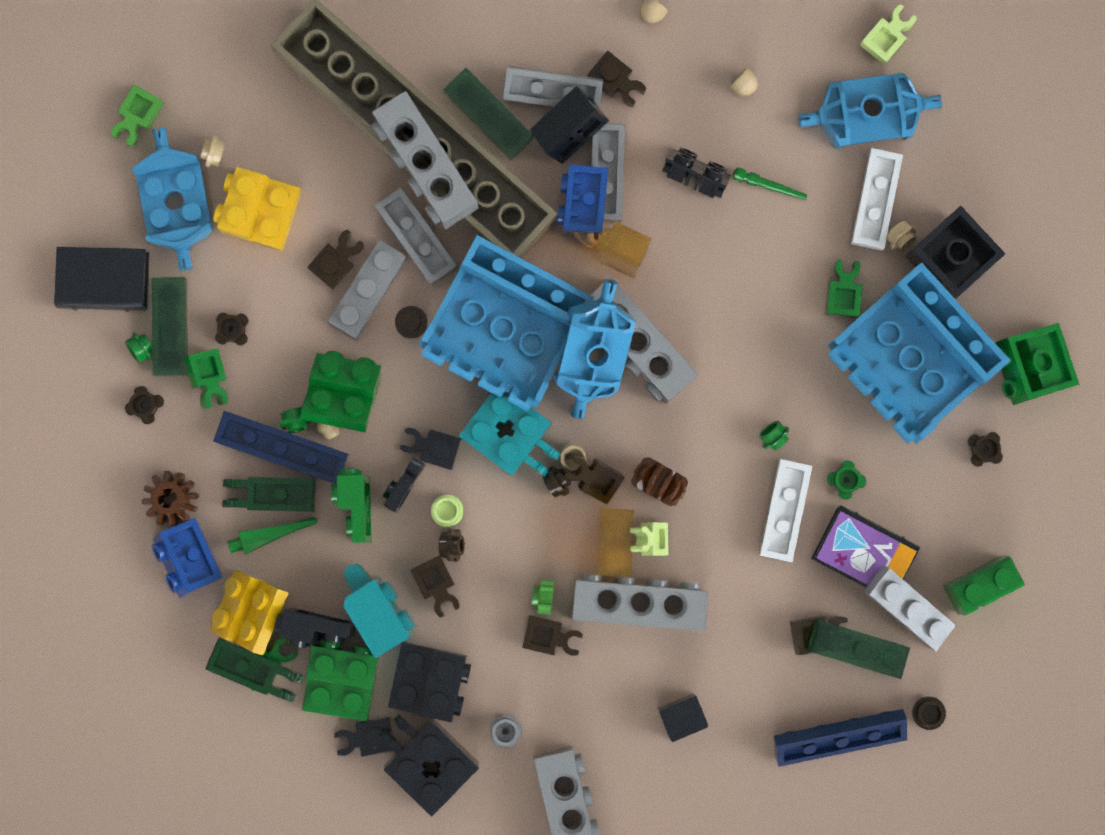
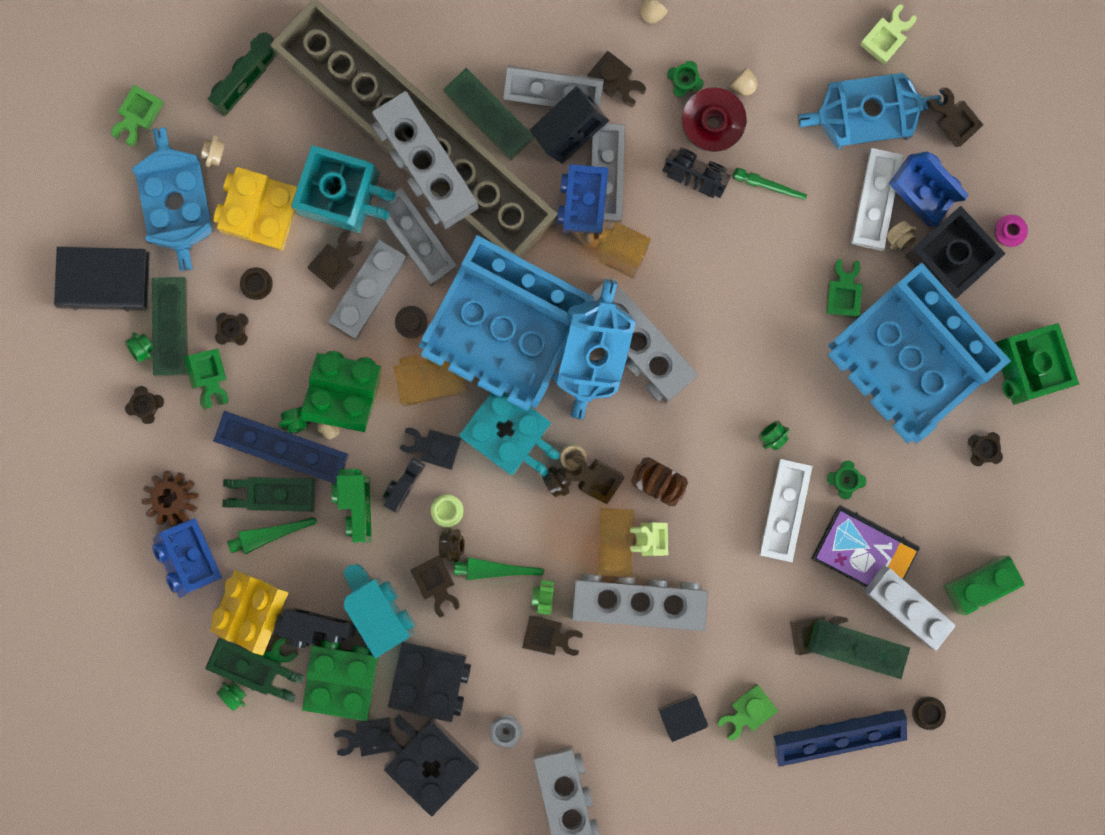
none -> dark green hinge [207,32,277,116]
none -> green plate [216,681,247,711]
none -> dark brown plate [240,267,273,300]
none -> teal hinge [291,145,396,233]
none -> clear yellow brick [393,355,467,407]
none -> green piece [453,557,544,581]
none -> green plate [667,61,704,98]
none -> dark red dish [682,87,747,152]
none -> bright green plate [716,684,778,741]
none -> blue bracket [888,151,968,227]
none -> dark brown plate [926,87,983,147]
none -> dark pink plate [994,214,1028,247]

